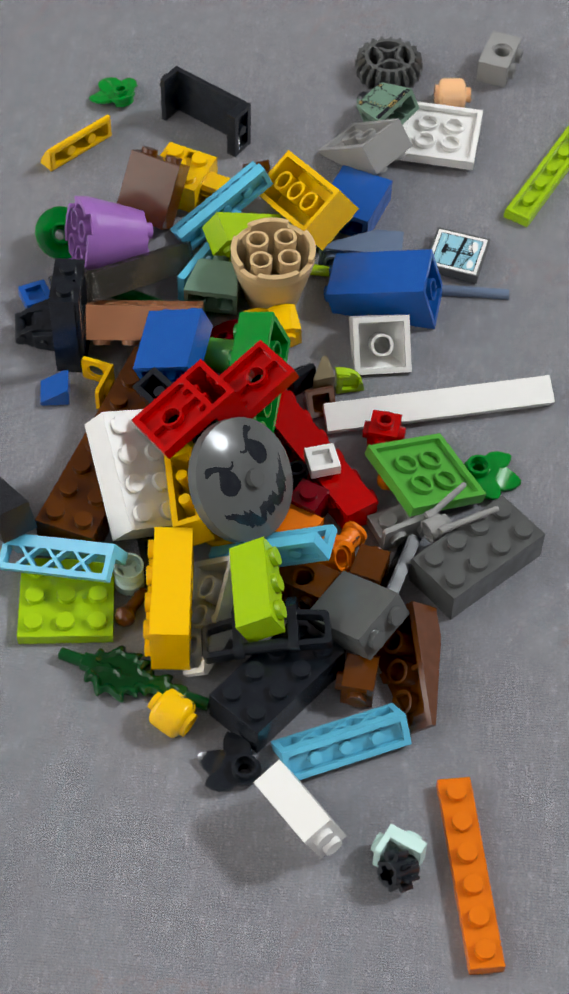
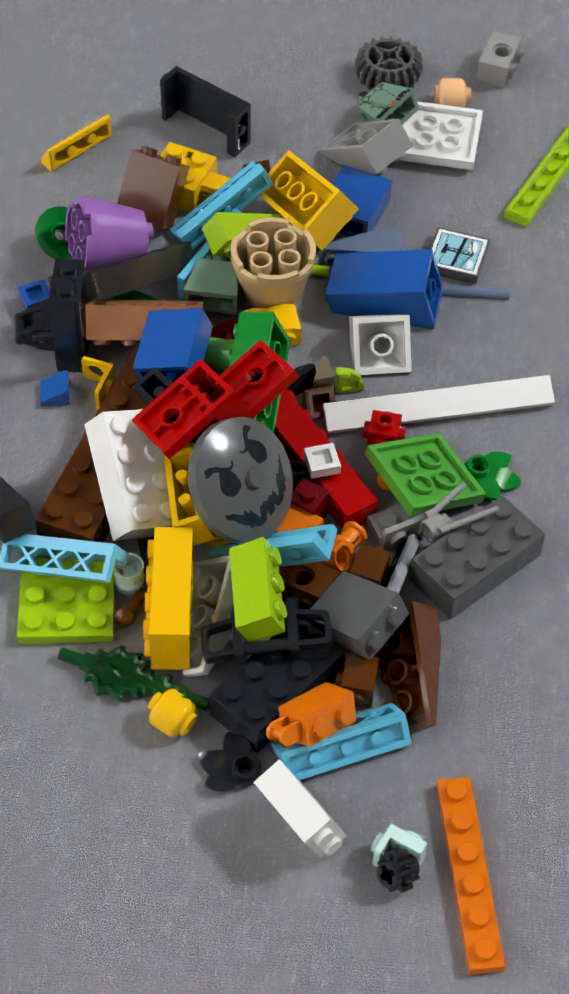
green plate [89,77,137,107] -> none
none -> orange brick [266,682,357,747]

